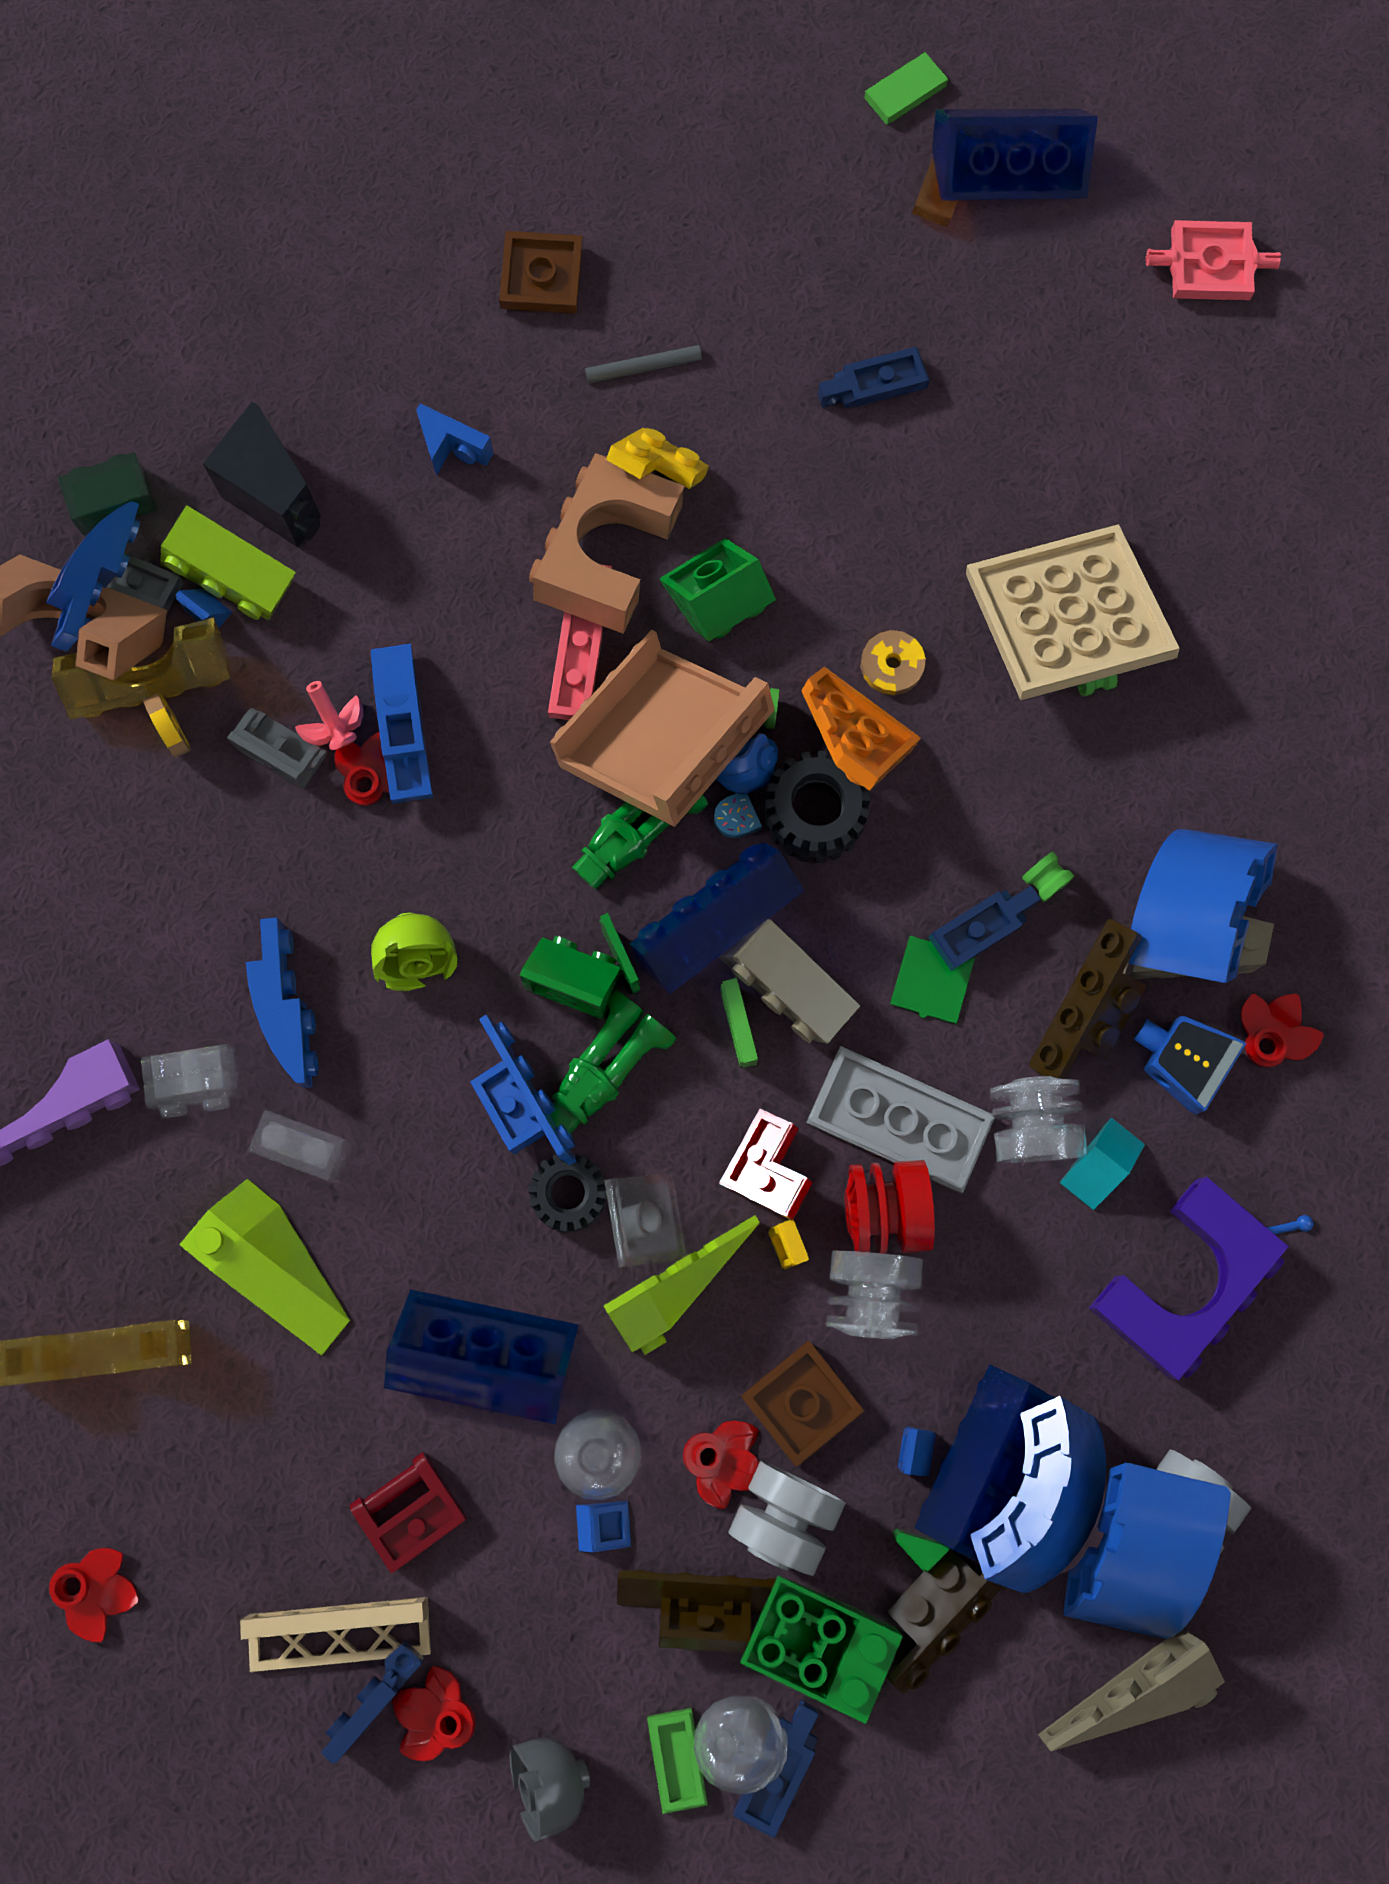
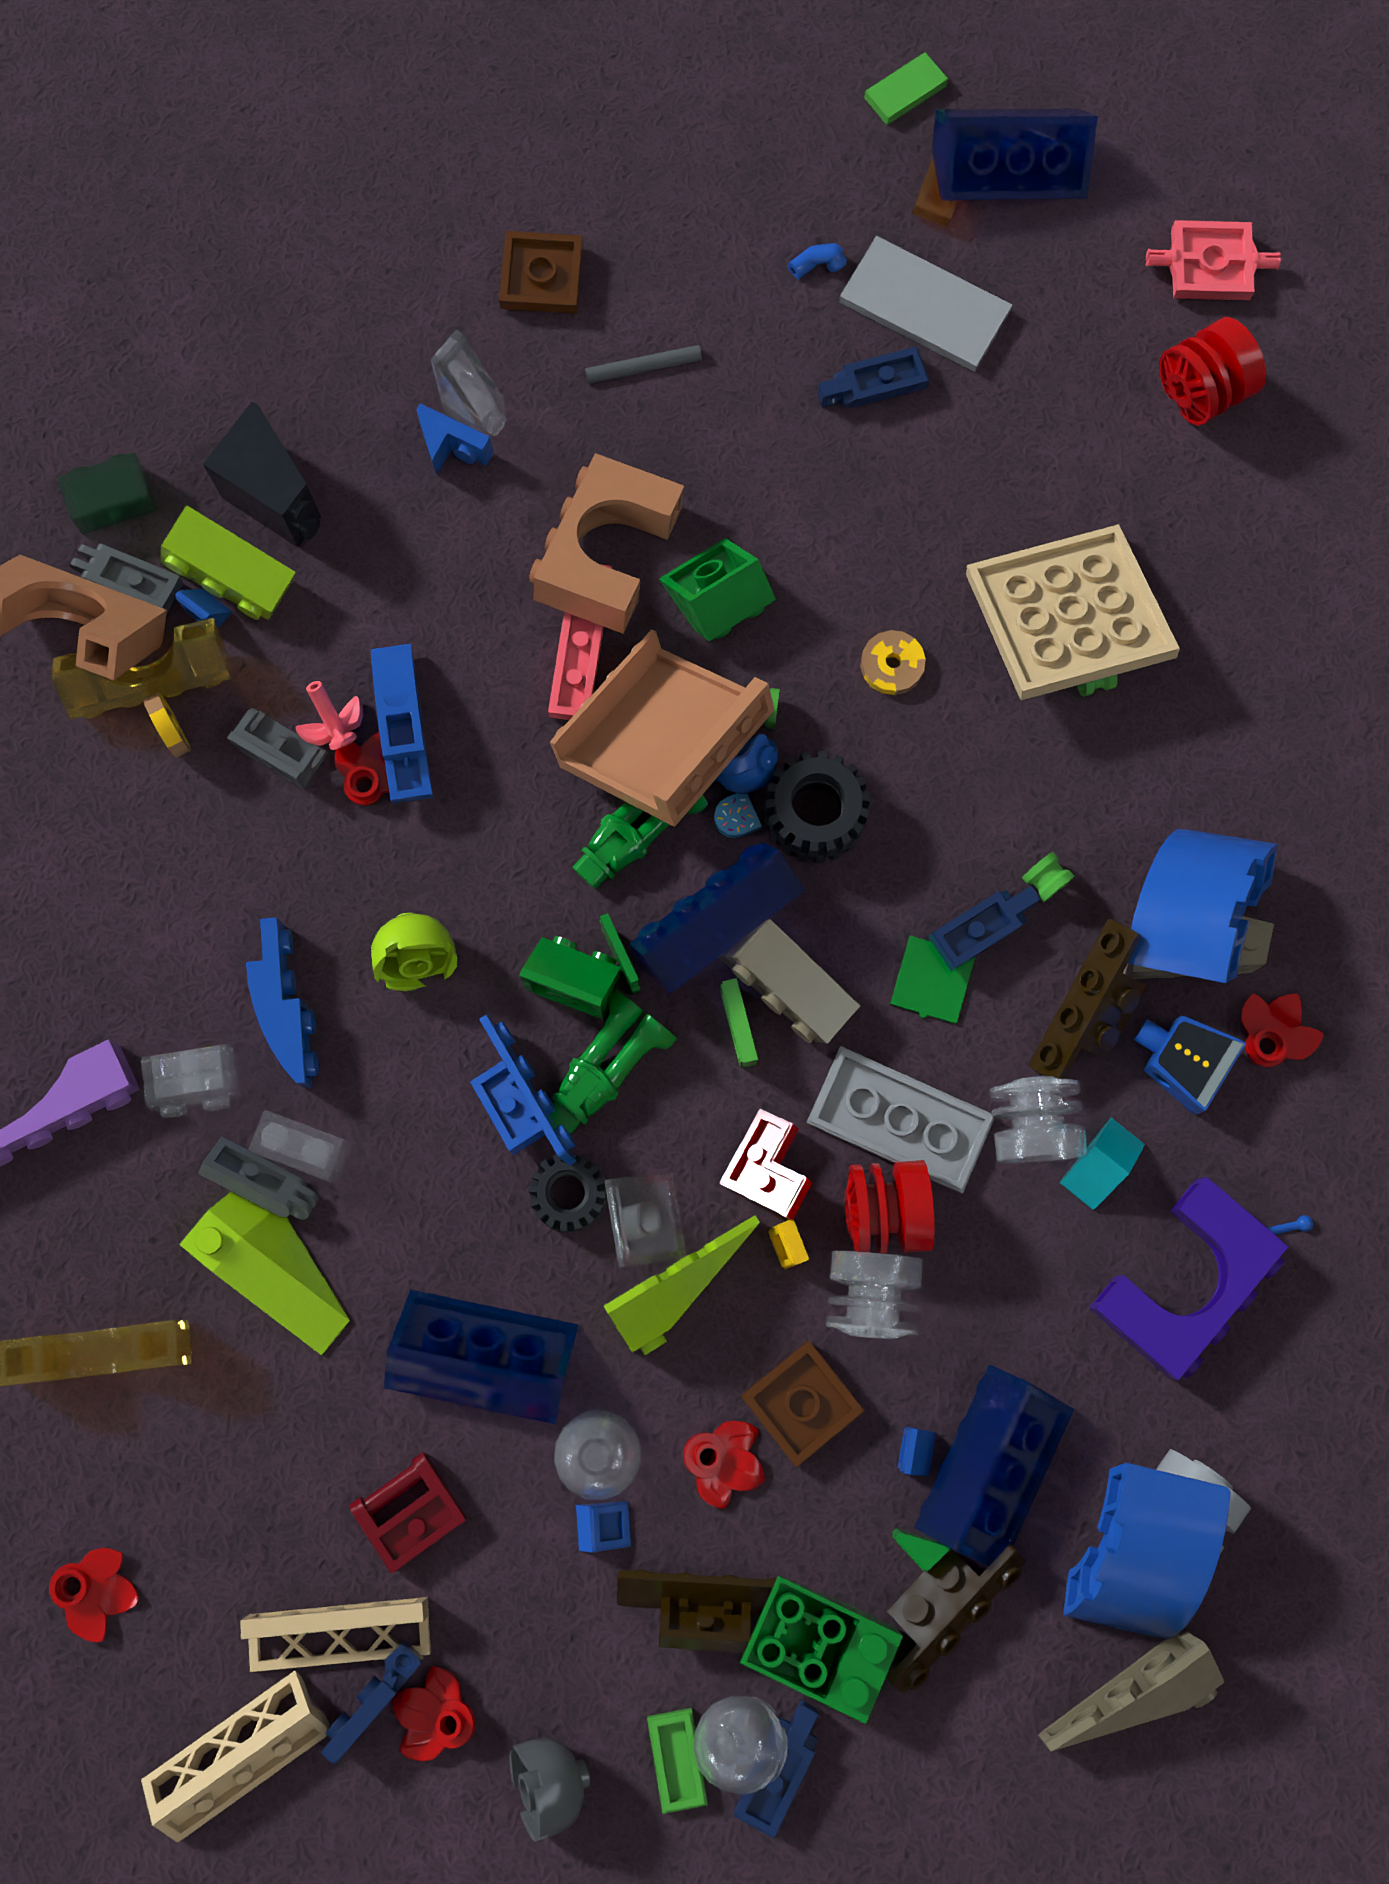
blue slope [46,501,140,652] -> none
yellow plate [606,428,709,489] -> none
light grey wheel [728,1461,846,1576] -> none
orange plate [801,666,921,791] -> none
blue panel [970,1396,1106,1593] -> none
none -> tan fence [141,1670,331,1843]
none -> dark grey hinge [198,1136,319,1220]
none -> clear slope [431,329,507,436]
none -> blue arm [787,243,847,280]
none -> light grey tile [839,236,1012,372]
none -> red wheel [1159,317,1266,426]

